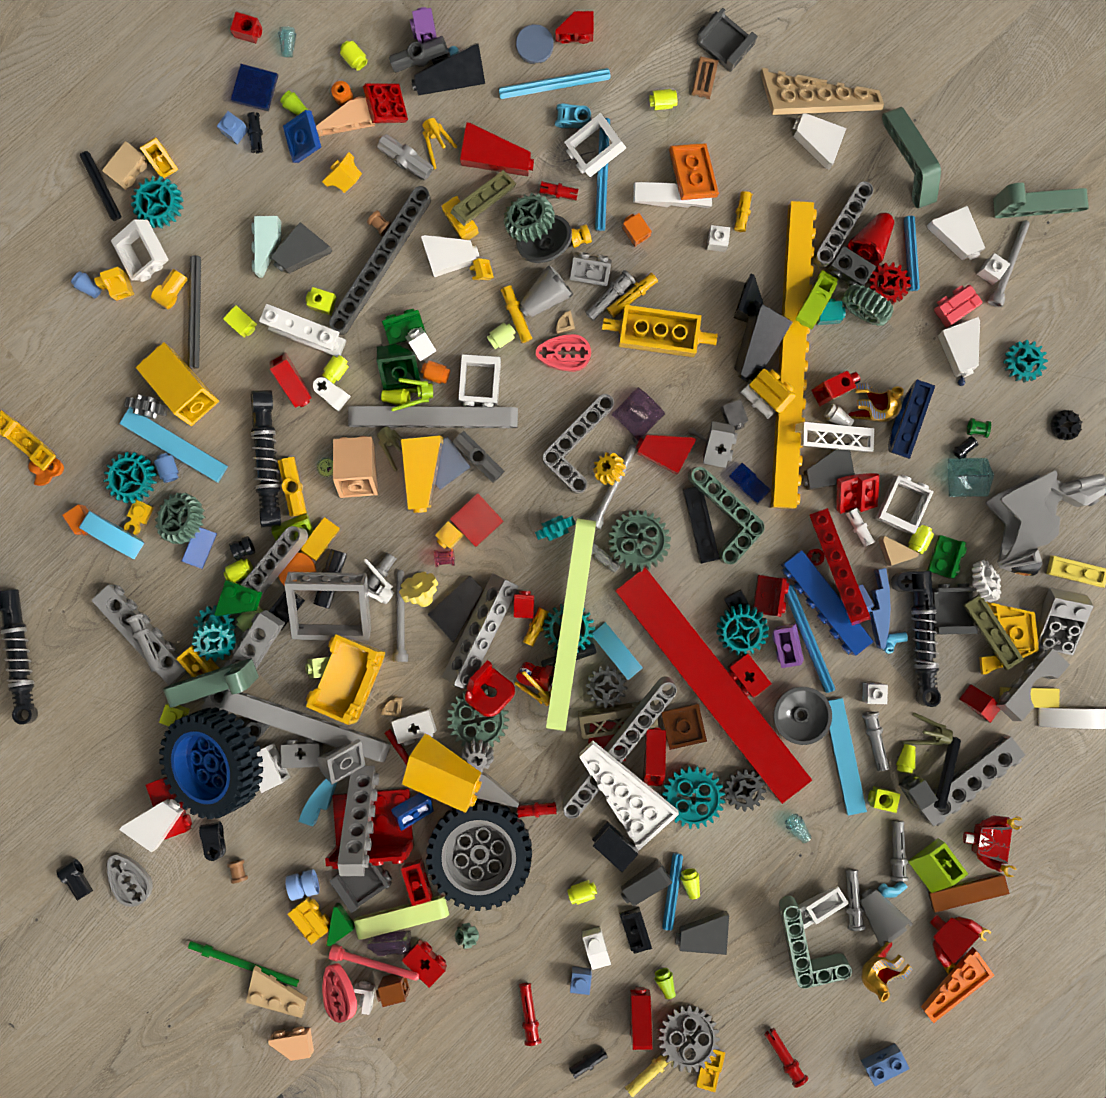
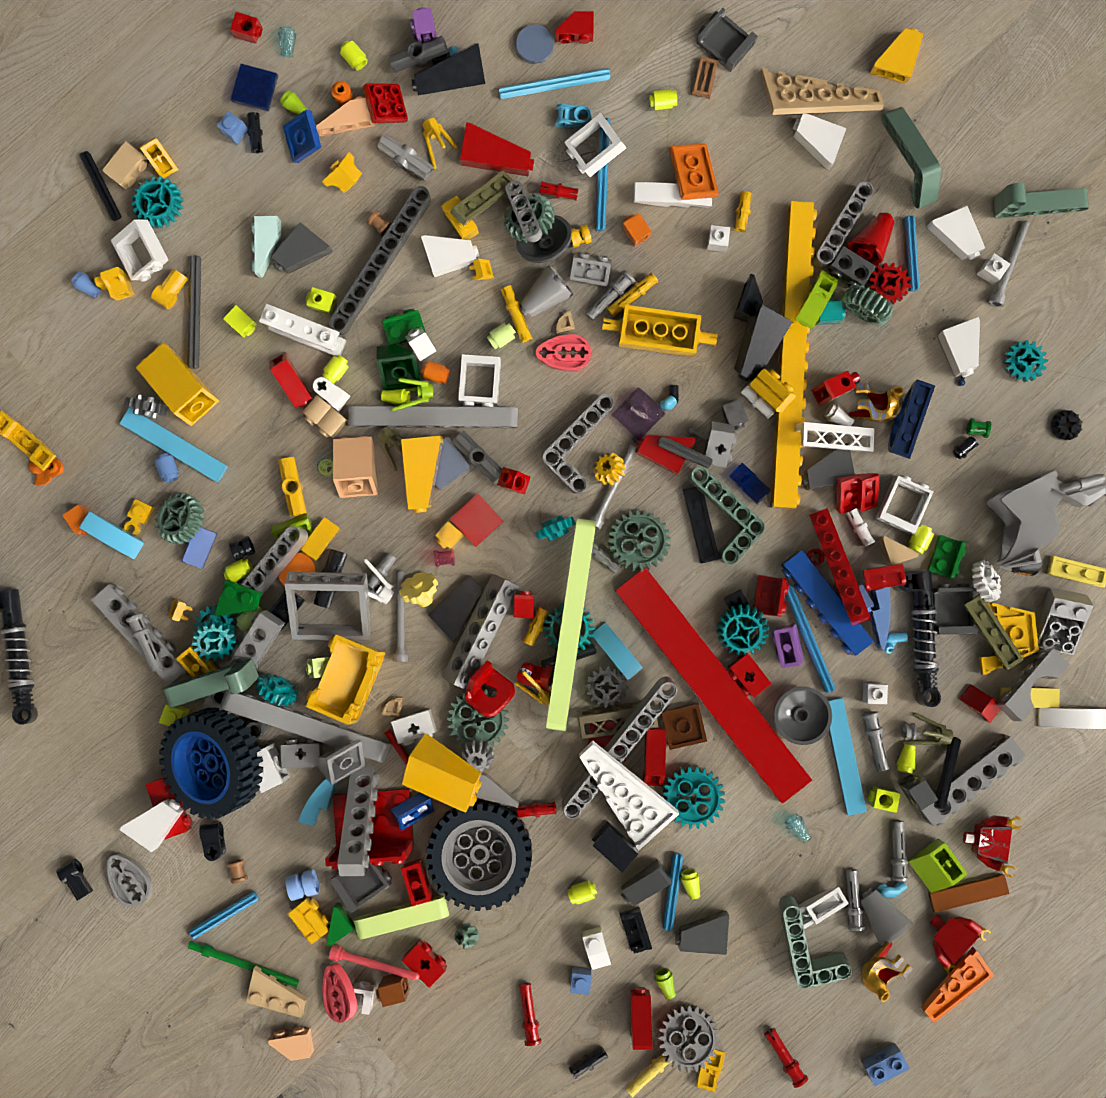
teal gear [103,452,157,503] -> none
black piece [250,390,281,527] -> none
slope [367,930,412,956] -> none
dark grey gear [723,768,766,812] -> none
coral brick [934,284,983,328] -> none
clear light blue slope [948,458,994,497] -> none
none -> yellow tile [167,598,192,622]
none -> dark azure axle [189,891,259,939]
none -> teal gear [255,673,298,707]
none -> tan brick [303,395,348,438]
none -> red brick [497,467,531,495]
none -> light grey beam [505,180,542,242]
none -> dark grey axle [658,436,713,468]
none -> arm [659,385,679,411]
none -> red hinge [862,563,906,591]
none -> yellow slope [870,28,924,84]
none -> light grey bush [902,723,917,740]

